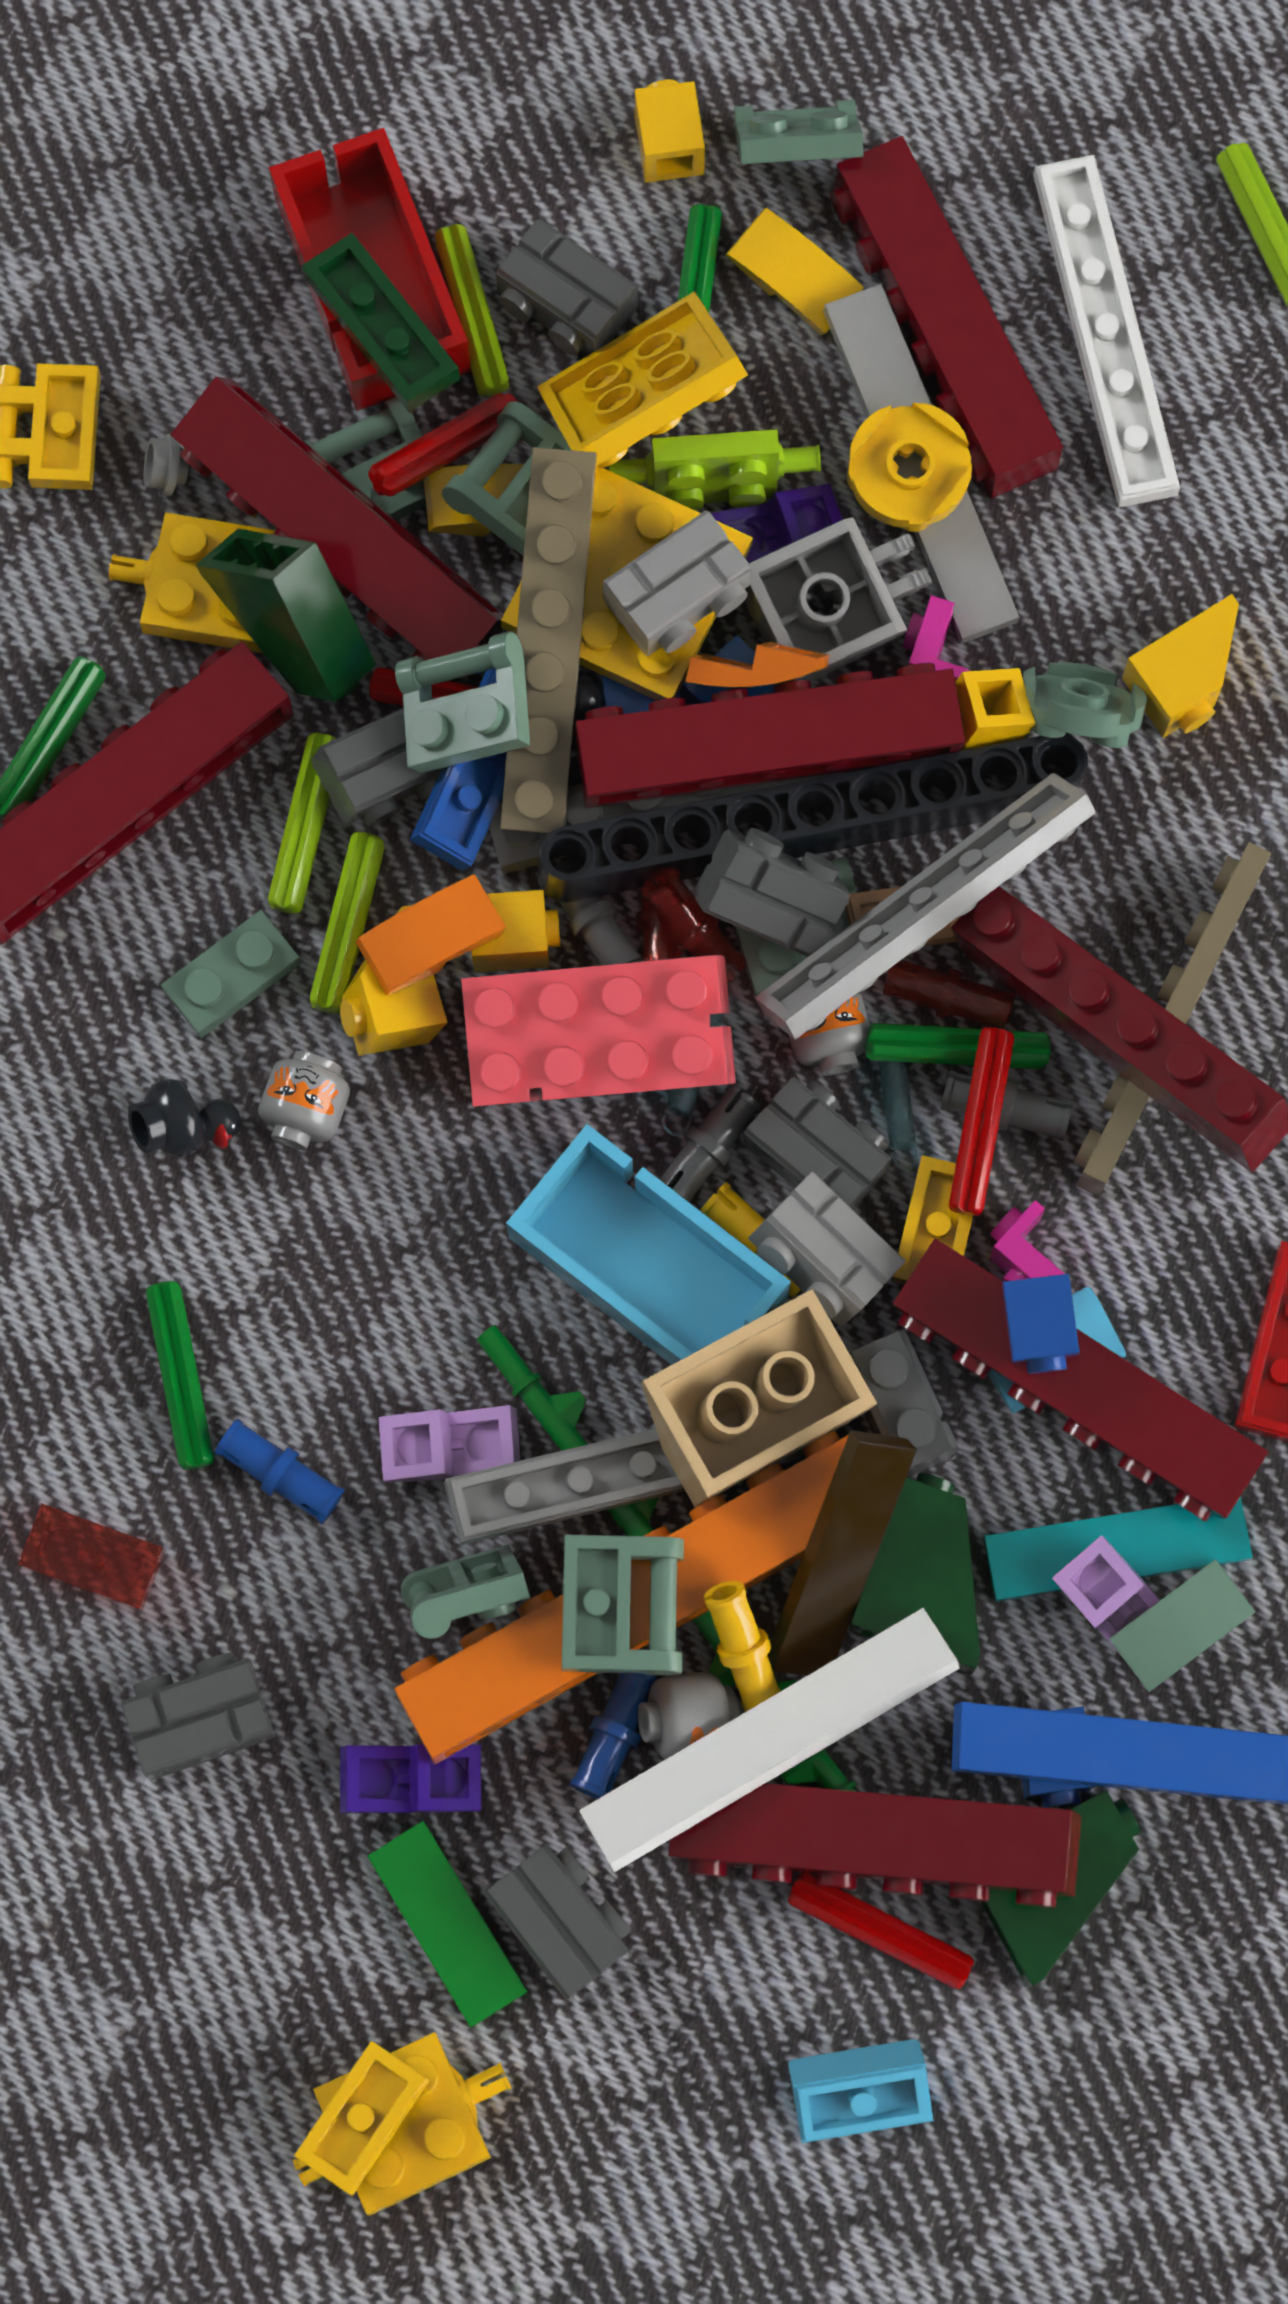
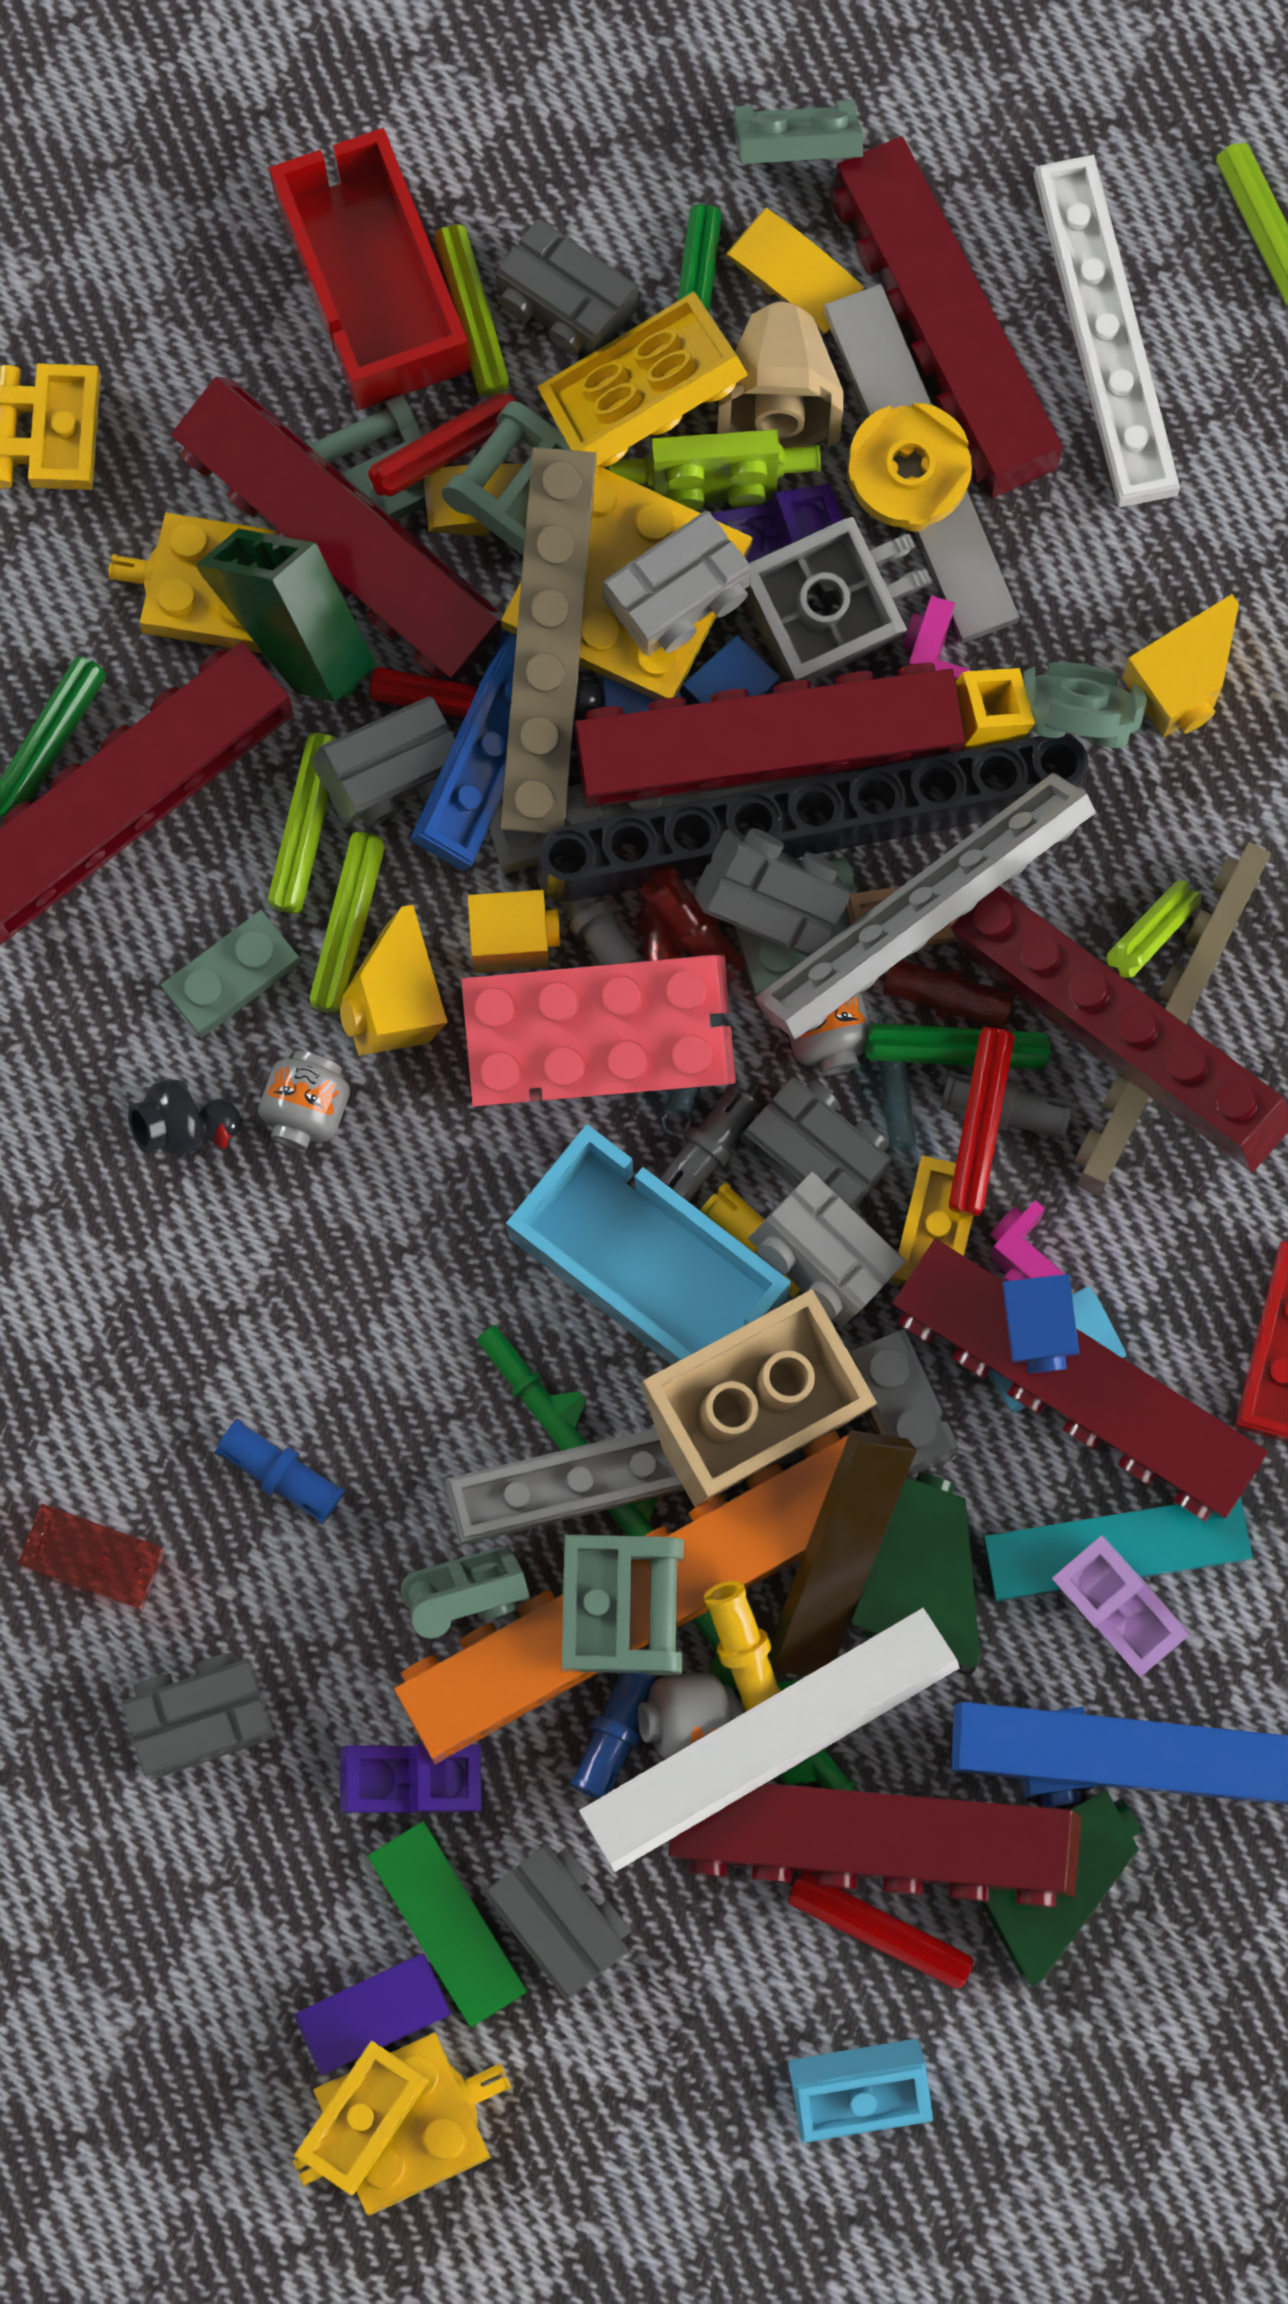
light grey plate [144,434,189,496] -> none
green axle [146,1281,214,1470] -> none
dark green plate [301,233,460,413] -> none
orange slope [356,874,506,996] -> none
lavender slope [379,1405,521,1482] -> none
sand green plate [395,631,530,774] -> none
yellow brick [634,79,705,183] -> none
orange slope [685,642,830,687] -> none
sand green slope [1109,1559,1256,1692] -> none
none -> dark purple slope [293,1953,451,2077]
none -> tan cone [717,302,843,448]
none -> lime axle [1107,880,1201,978]

